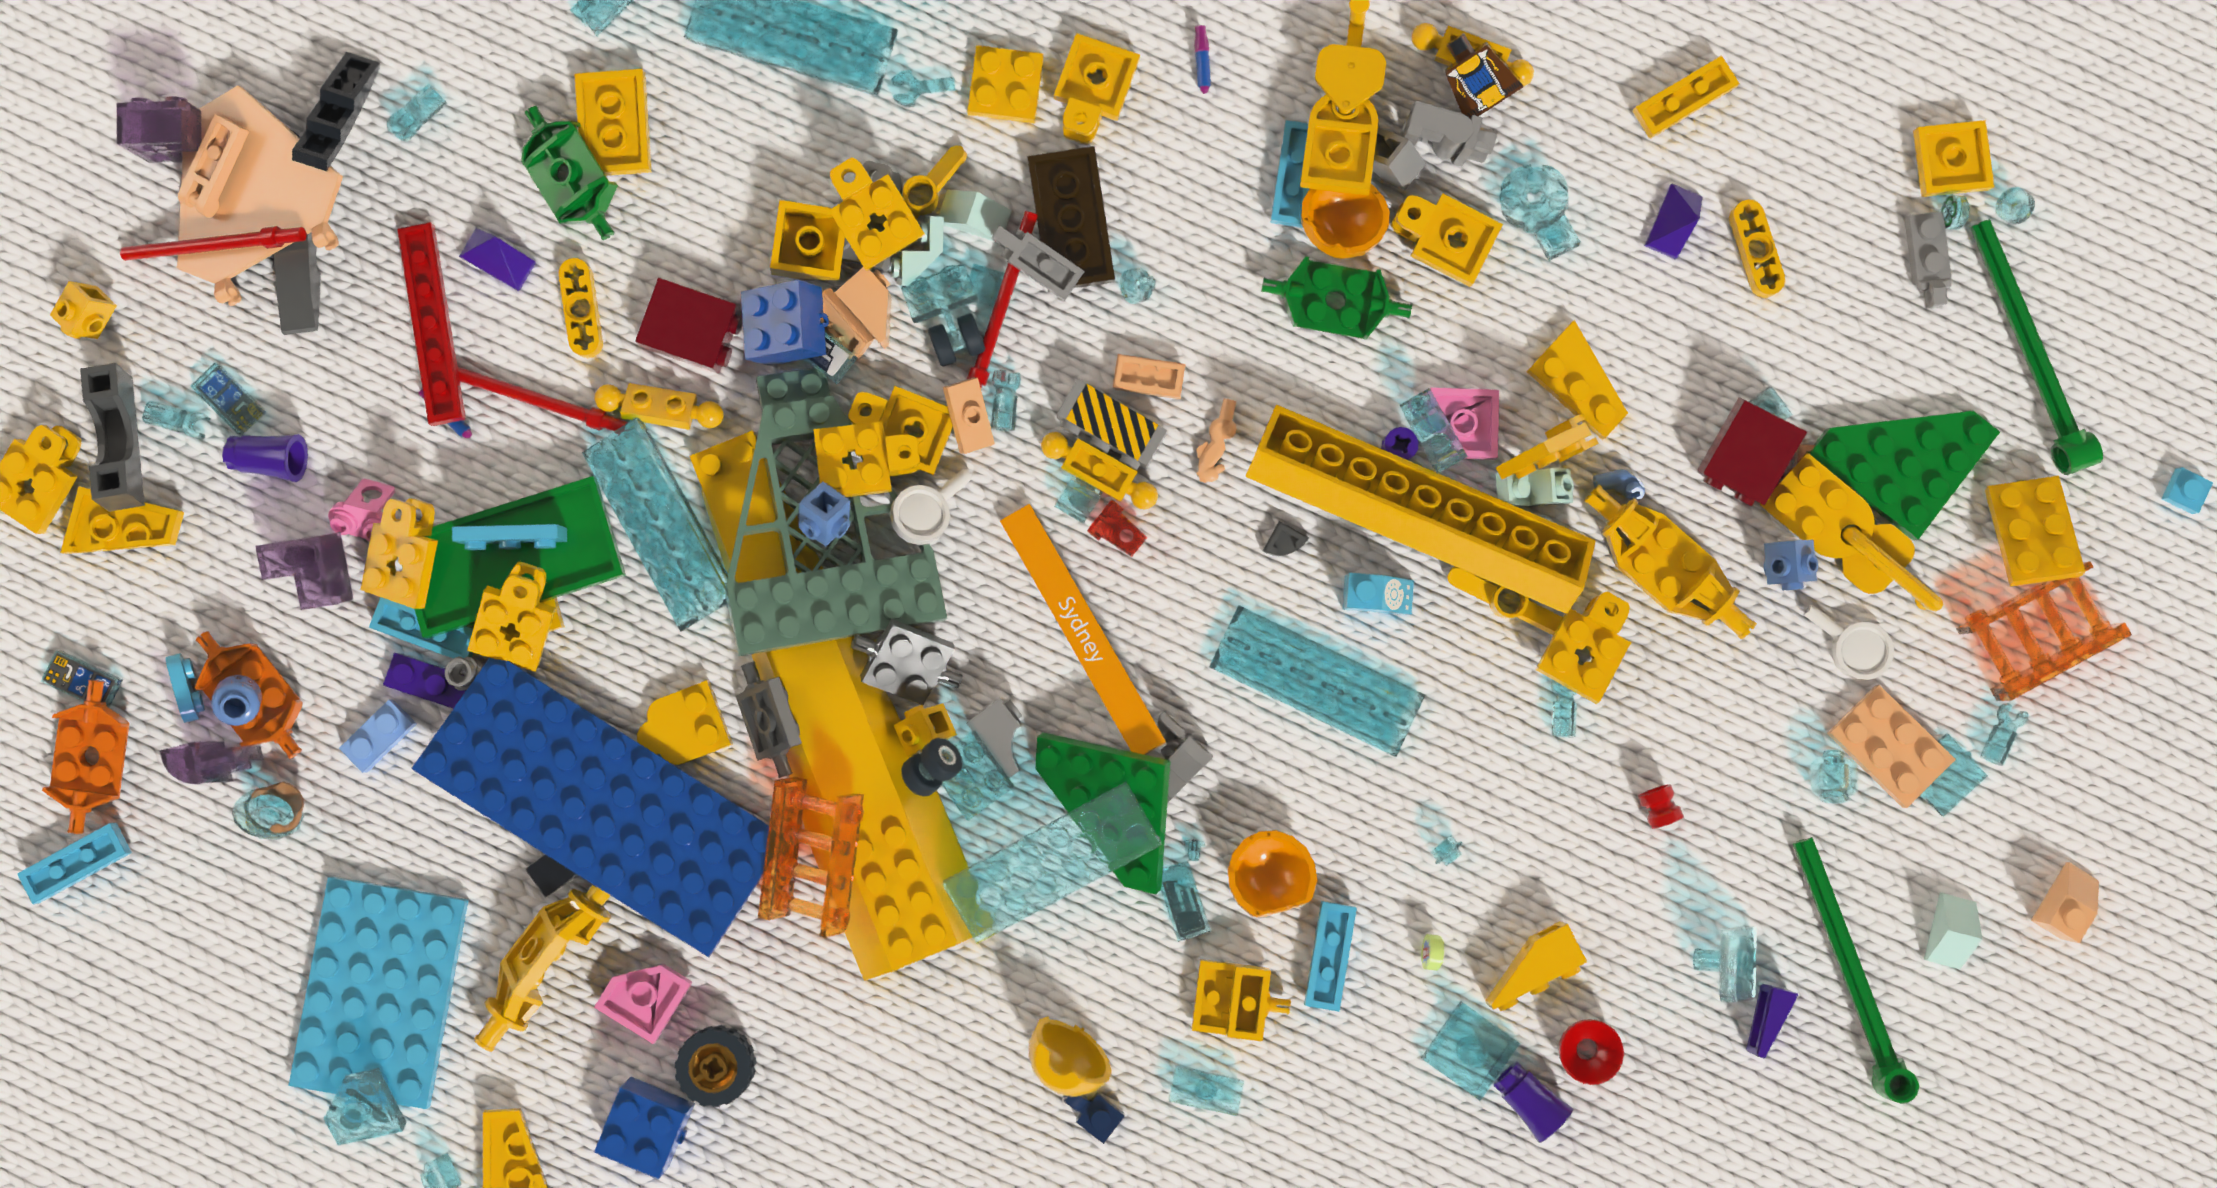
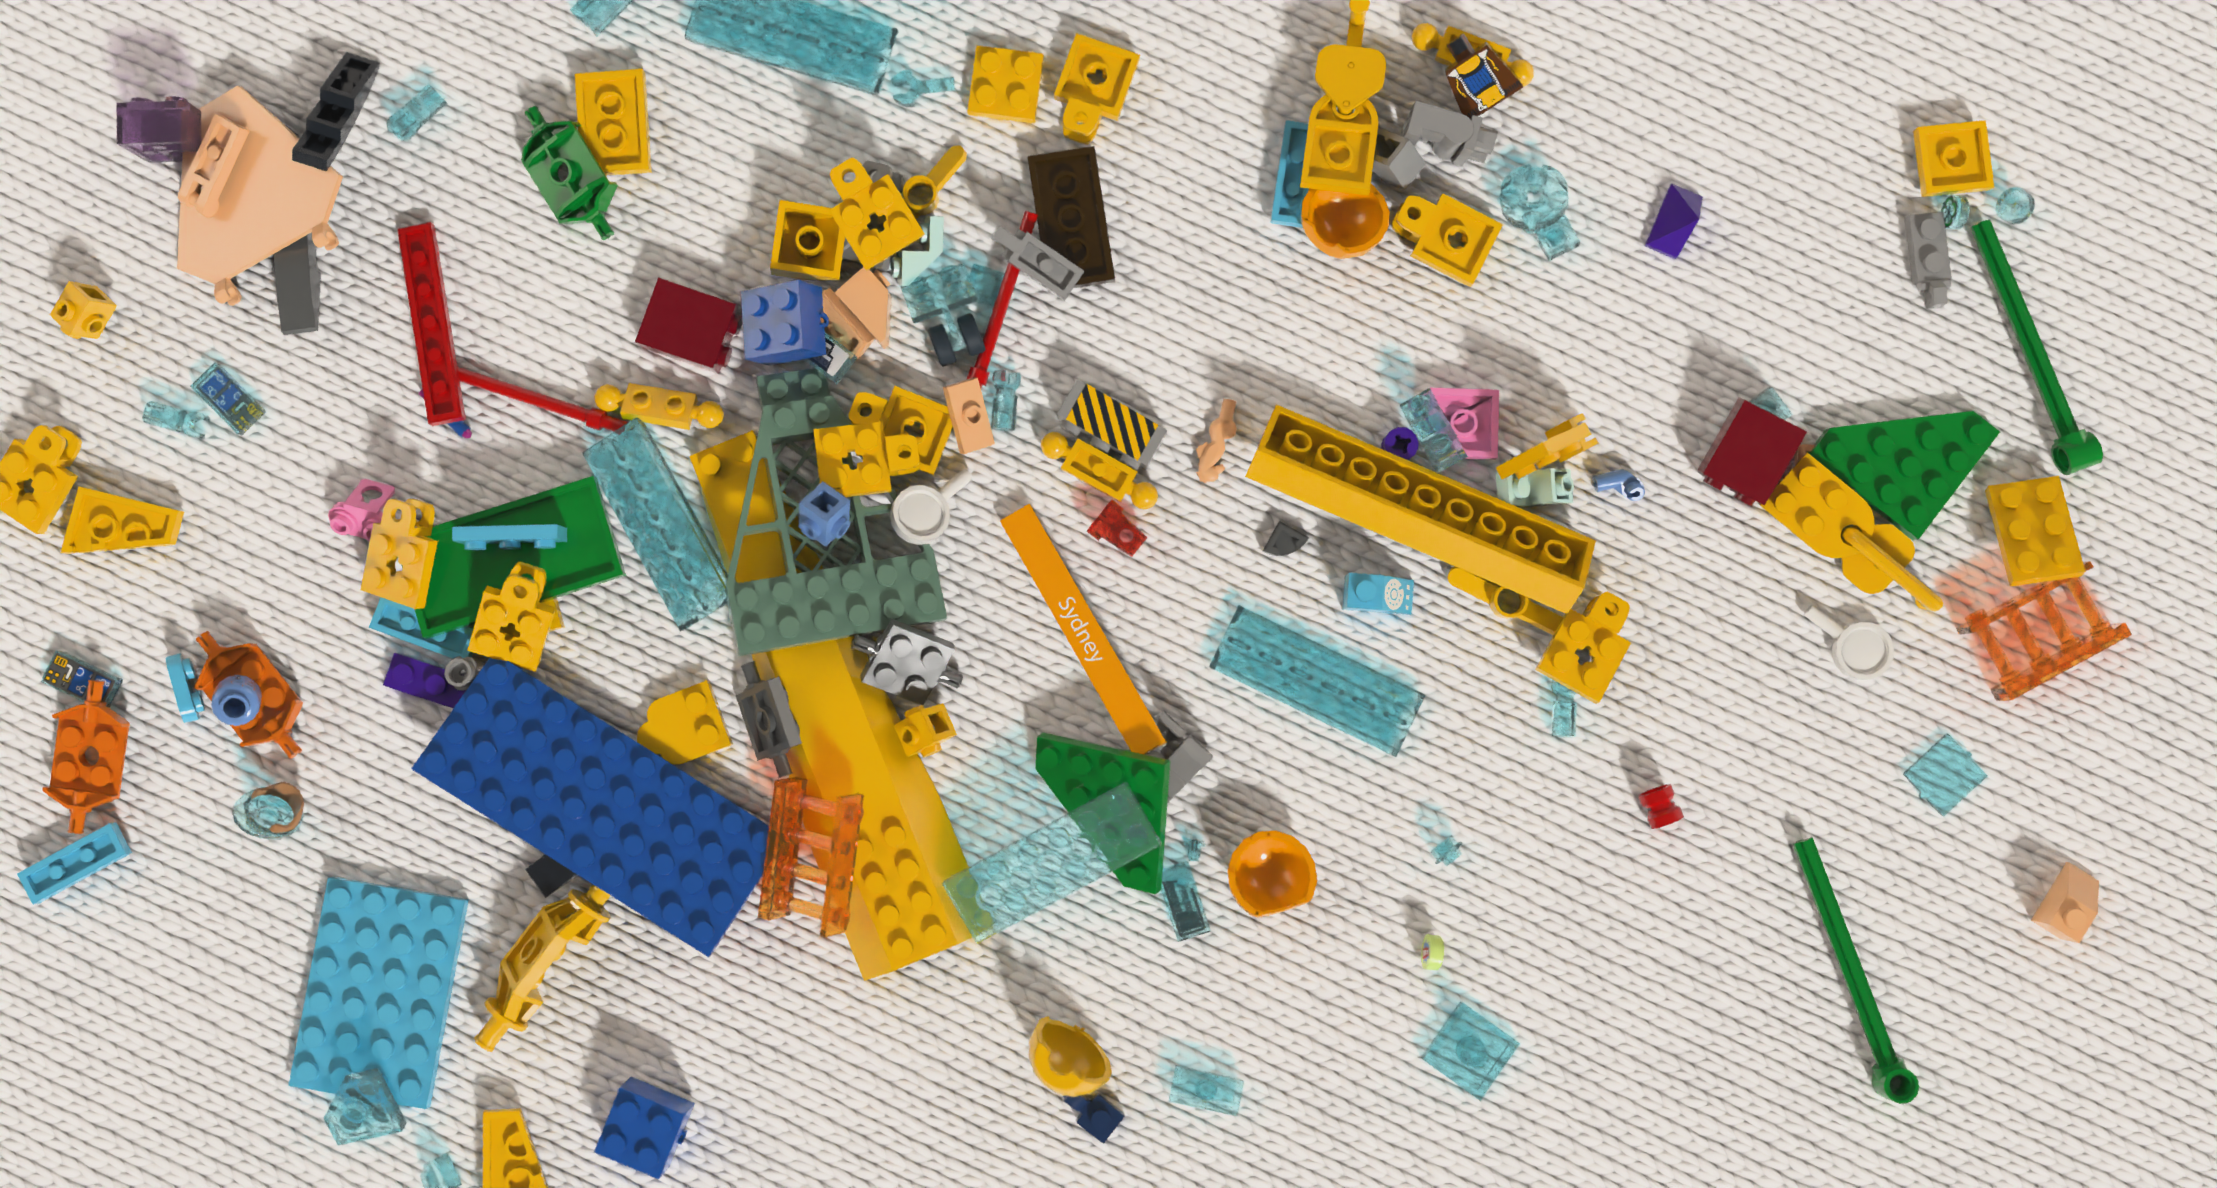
dark grey arch [80,363,145,512] -> none
red bar [120,226,307,261] -> none
clear purple brick [159,741,264,784] -> none
dark purple plant [222,434,308,482] -> none
clear purple brick [255,532,354,610] -> none
light blue plate [339,699,417,773] -> none
dark purple slope [459,228,536,291] -> none
yellow beam [559,258,603,358] -> none
bright pink plate [594,964,693,1044] -> none
black wheel [674,1025,756,1107] -> none
clear light blue plate [901,731,1014,821] -> none
light aqua slope [939,190,1012,242] -> none
light grey arch [966,698,1022,779] -> none
clear light blue plate [1054,475,1102,524] -> none
light nougat plate [1113,354,1185,399] -> none
clear light blue tile [1120,268,1156,304] -> none
yellow plate [1191,959,1291,1042] -> none
piece [1194,25,1211,94] -> none
green plate [1261,256,1412,340] -> none
medium azure plate [1304,901,1357,1012] -> none
yellow slope [1485,921,1587,1011] -> none
dark purple plant [1493,1061,1574,1143] -> none
yellow wing [1526,320,1628,440] -> none
red piece [1558,1019,1624,1085] -> none
yellow plate [1584,485,1757,639] -> none
yellow plate [1632,55,1740,139] -> none
clear light blue tile [1693,925,1757,1003] -> none
yellow beam [1729,199,1785,298] -> none
dark purple slope [1746,983,1798,1058] -> none
medium blue brick [1763,539,1818,591] -> none
clear light blue head [1810,750,1858,804] -> none
light nougat plate [1827,685,1956,808] -> none
light aqua slope [1924,892,1983,969] -> none
clear light blue bar [1979,703,2029,766] -> none
medium azure plate [2161,467,2213,514] -> none

